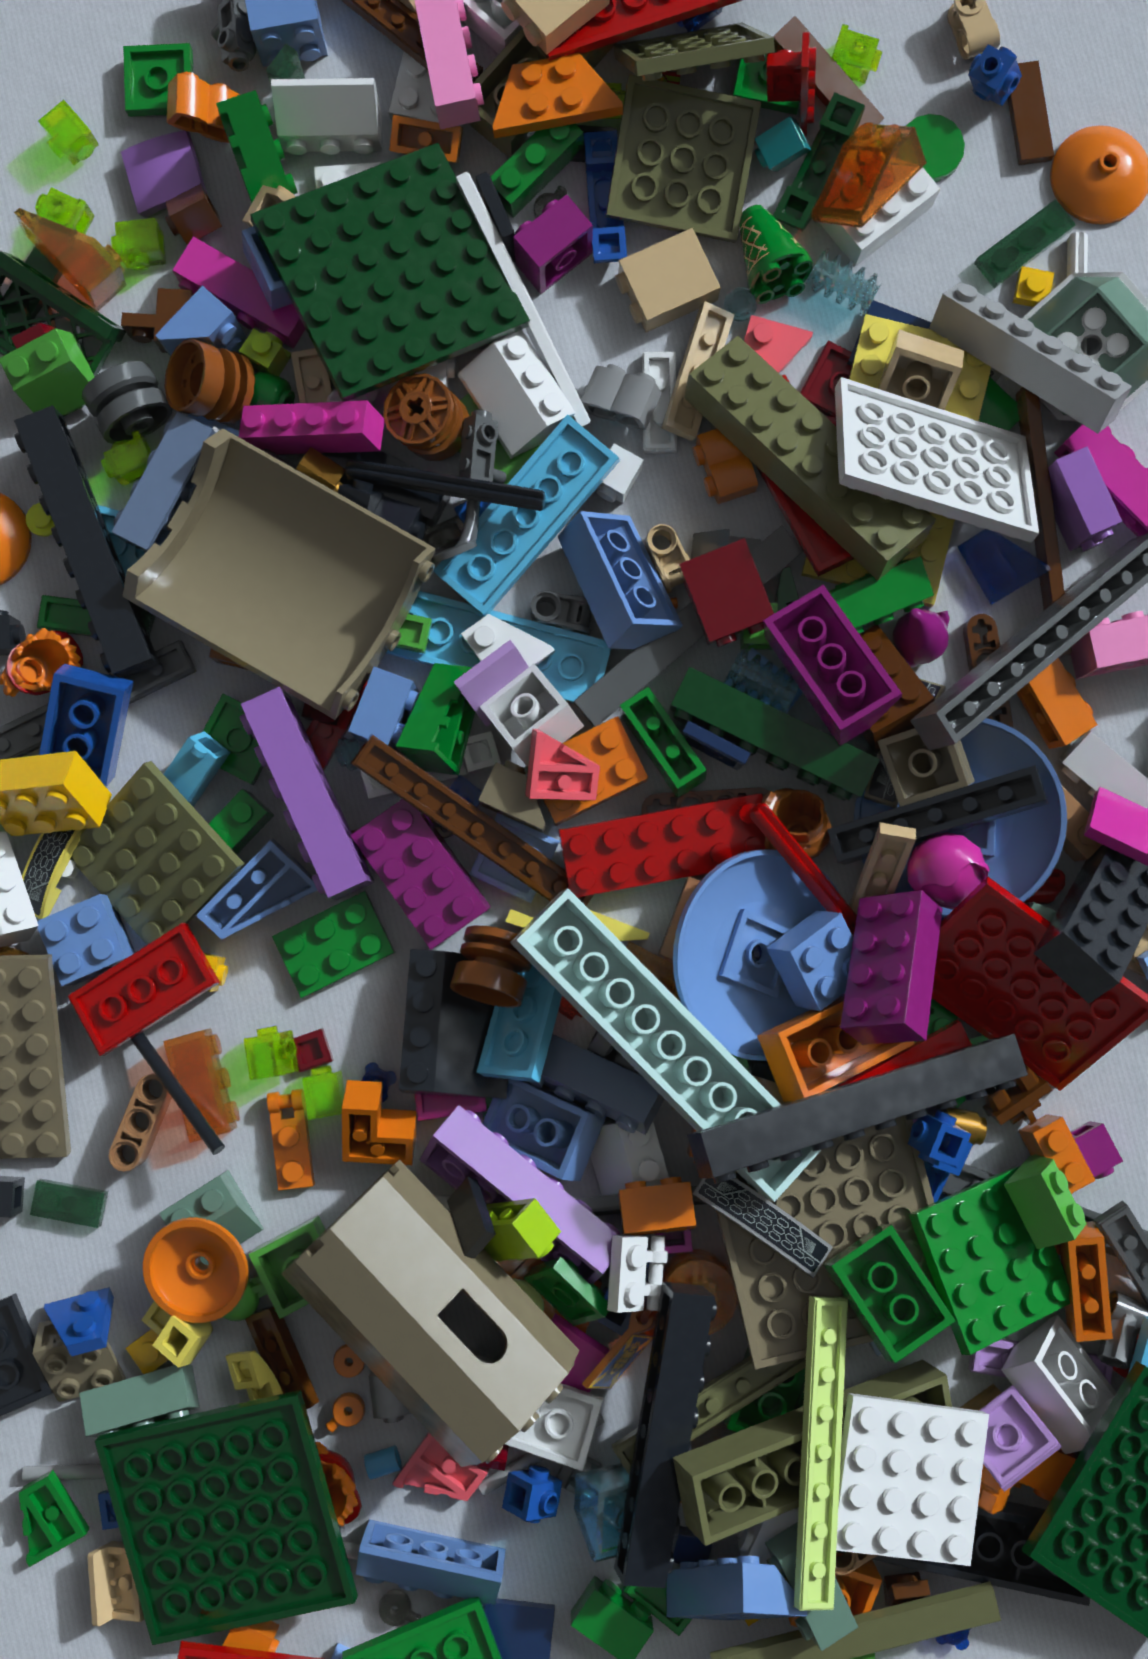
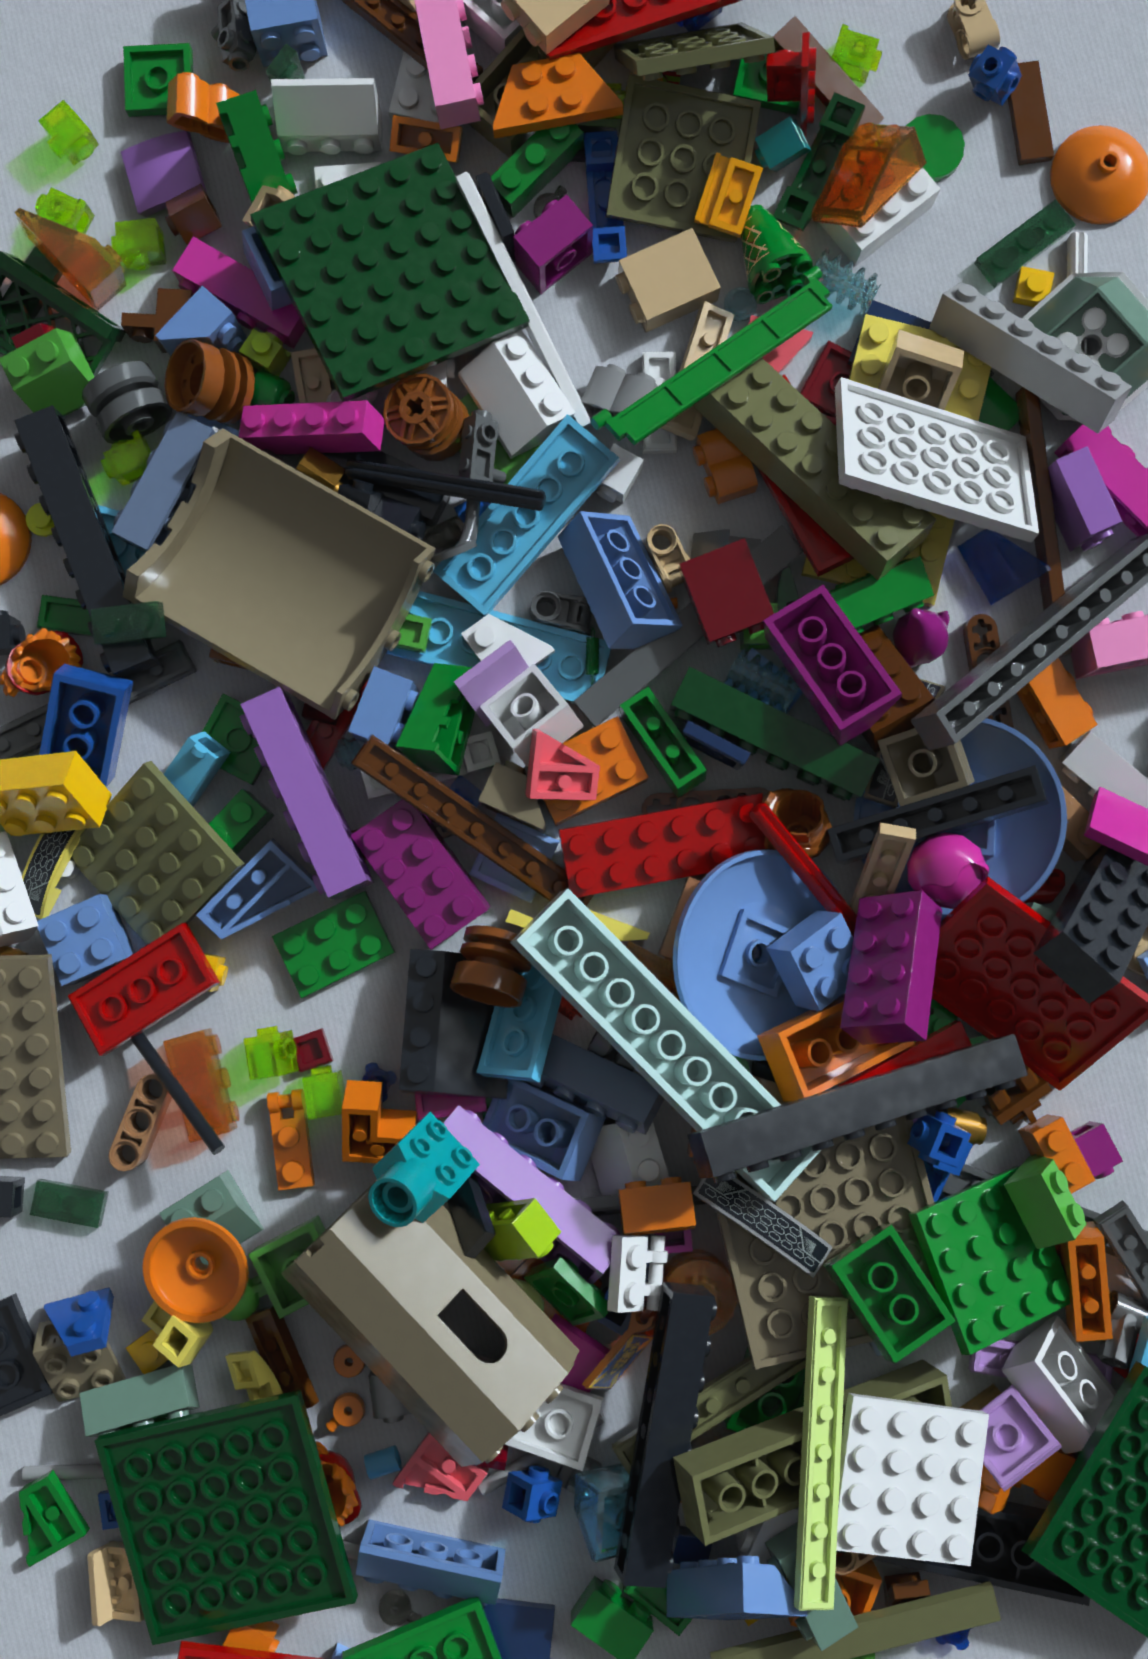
none -> clear green plate [91,601,166,645]
none -> teal brick [368,1112,480,1227]
none -> green piece [585,628,599,685]
none -> green piece [590,266,832,446]
none -> light orange plate [694,152,763,238]

